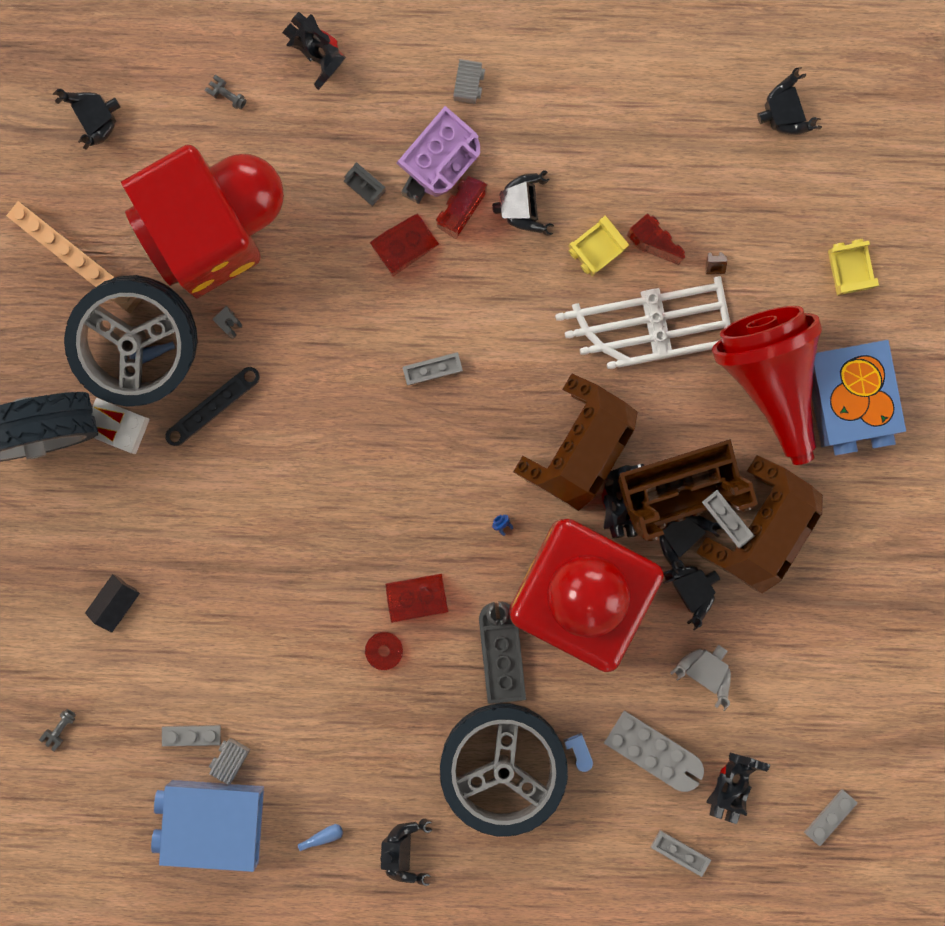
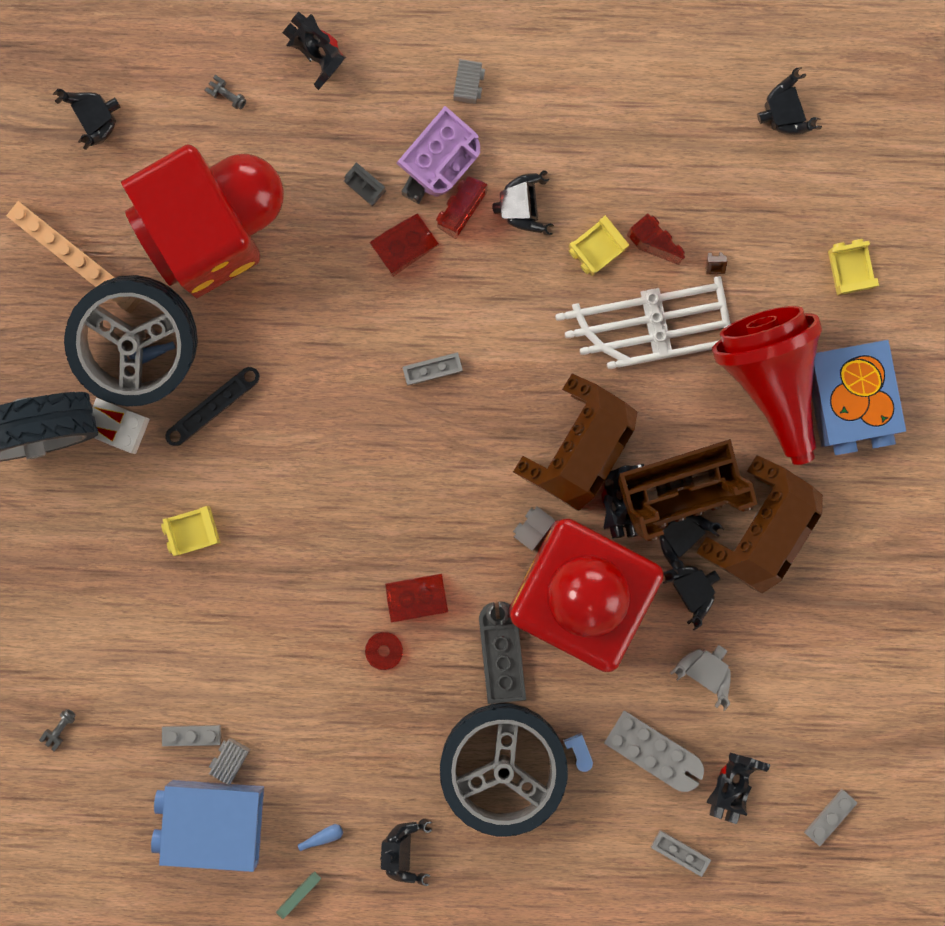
black piece [85,574,140,633] -> none
dark grey hinge [213,306,242,339] -> none
blue plate [492,515,513,536] -> none
light grey plate [702,490,755,549] -> none
none -> light yellow panel [161,506,221,556]
none -> sand green beam [276,871,321,919]
none -> light grey brick [513,506,555,551]

